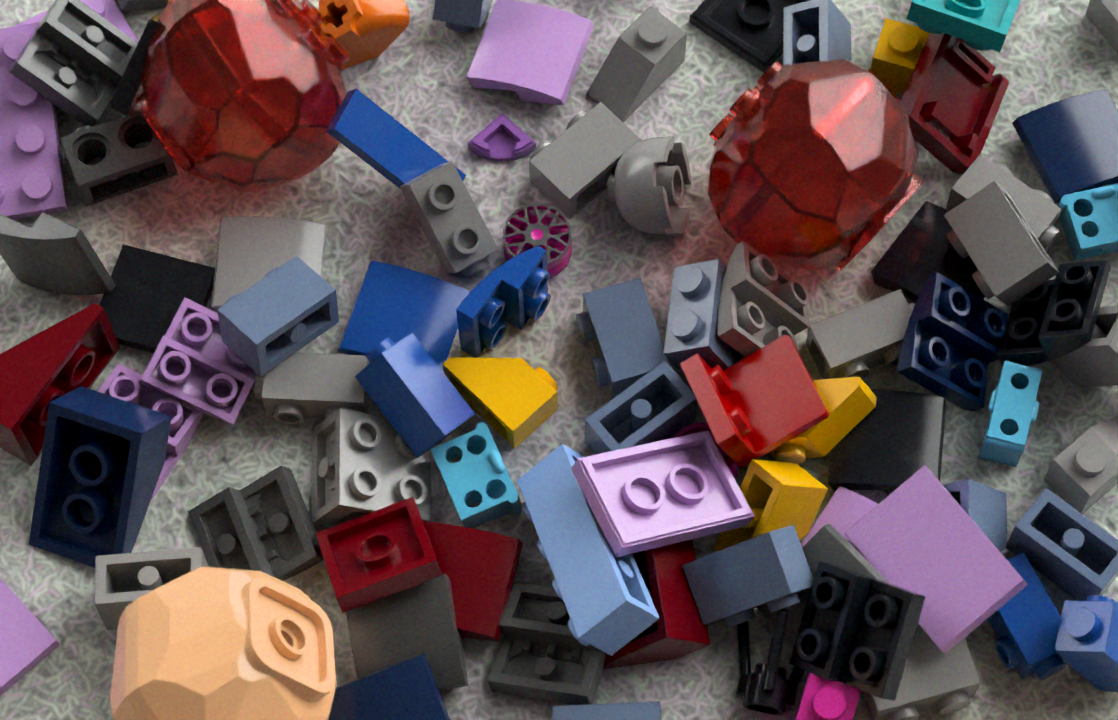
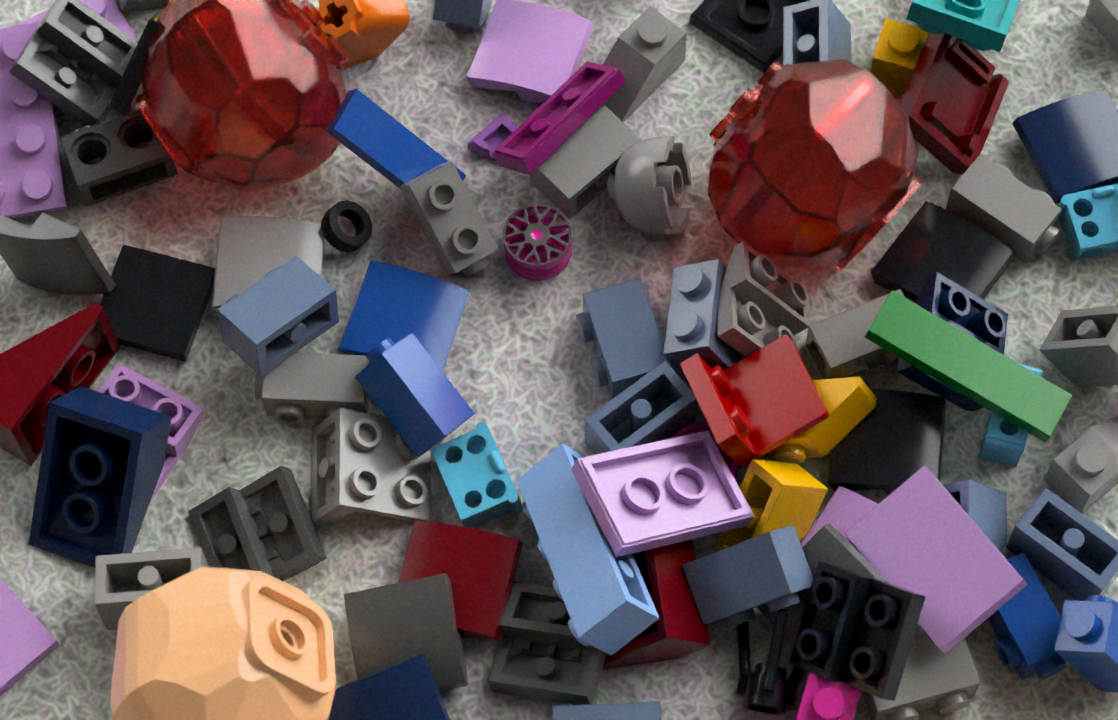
lavender slope [140,297,256,426] -> none
dark red plate [316,497,443,613] -> none
yellow slope [443,357,558,449] -> none
blue slope [456,246,551,358] -> none
light grey brick [944,181,1059,306] -> none
black slope [997,260,1111,367] -> none
none -> black piece [321,200,372,252]
none -> magenta tile [492,61,626,175]
none -> tile [864,290,1073,442]

